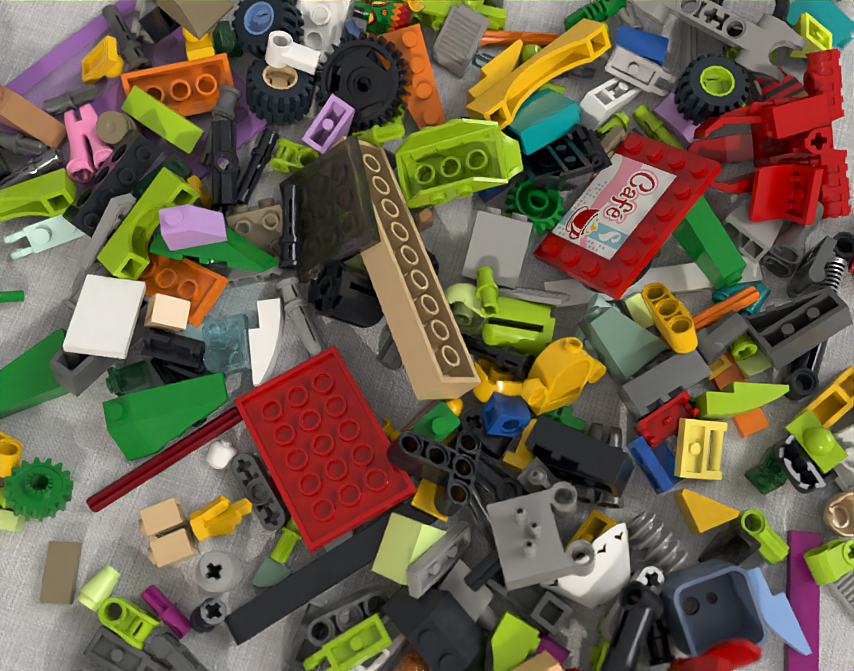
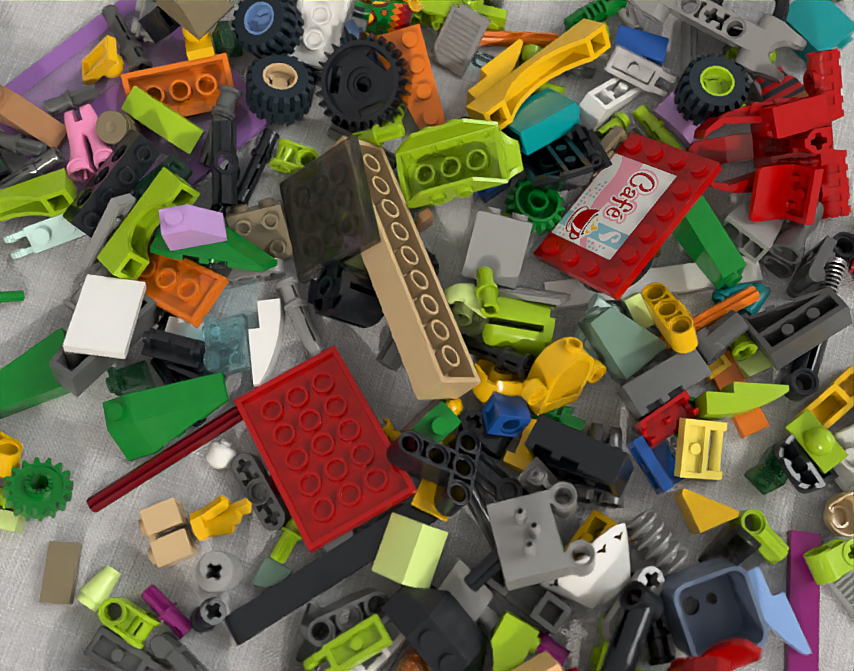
panel [144,293,190,333] -> none
yellow tile [187,175,212,210] -> none
white piece [265,31,321,75] -> none
black pin [278,184,303,270] -> none
lavender slope [302,94,355,155] -> none
light grey tile [406,520,472,599] -> none
neon yellow slope [789,12,832,58] -> none

